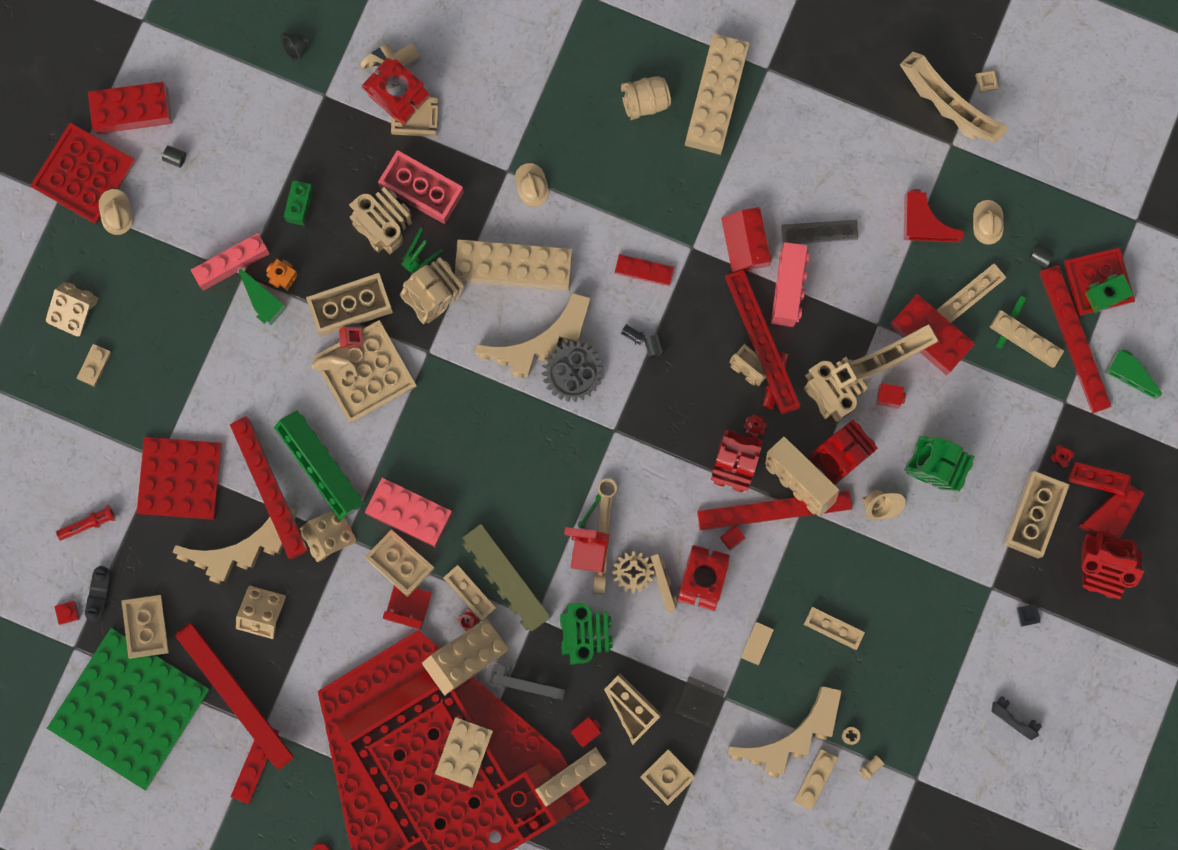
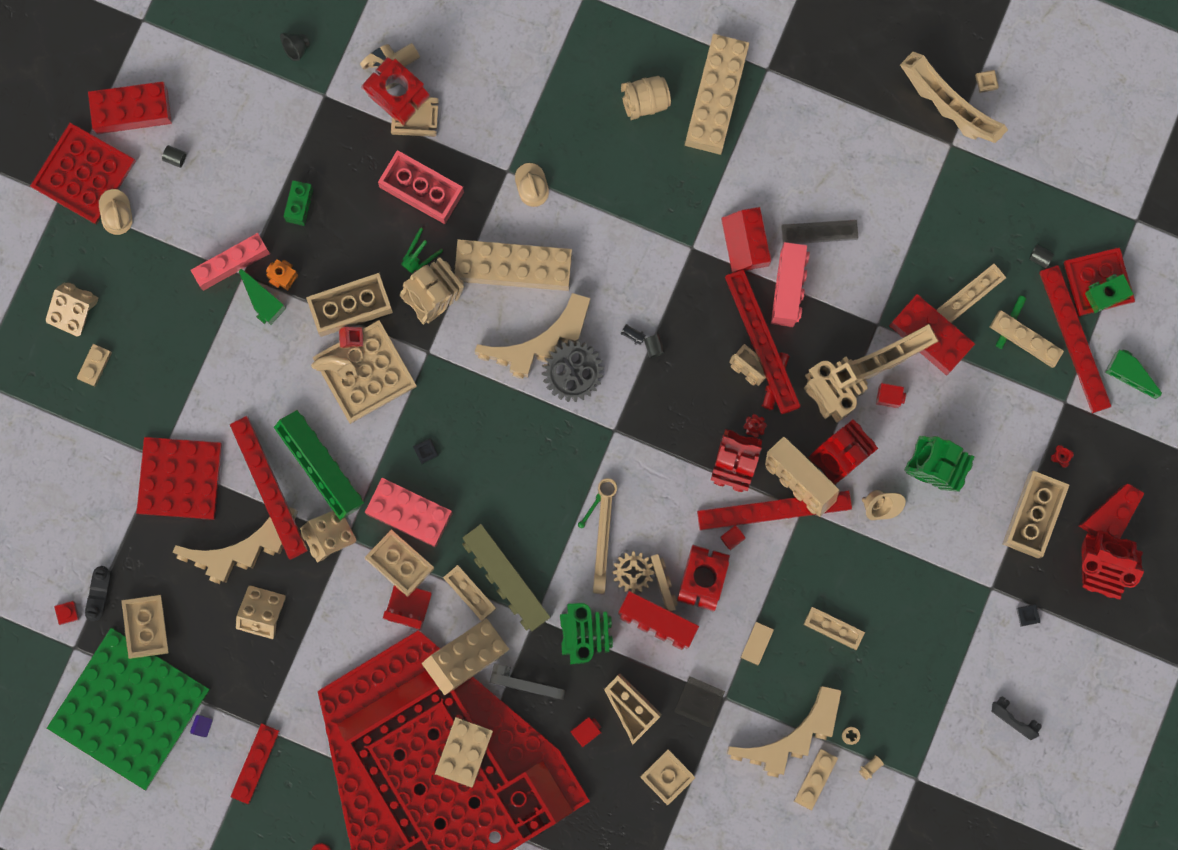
red pin [56,505,116,541] -> none
red beam [175,622,295,770] -> none
tan piece [349,187,412,255] -> none
red plate [457,609,480,631] -> none
tan plate [535,747,607,806] -> none
red bracket [564,527,610,573] -> none
red plate [614,254,674,287] -> none
red arch [904,189,964,242] -> none
tan piece [973,200,1004,244] -> none
red plate [1069,462,1131,496] -> none
none -> dark purple slope [190,715,213,737]
none -> black tile [413,439,439,464]
none -> red brick [618,591,699,650]

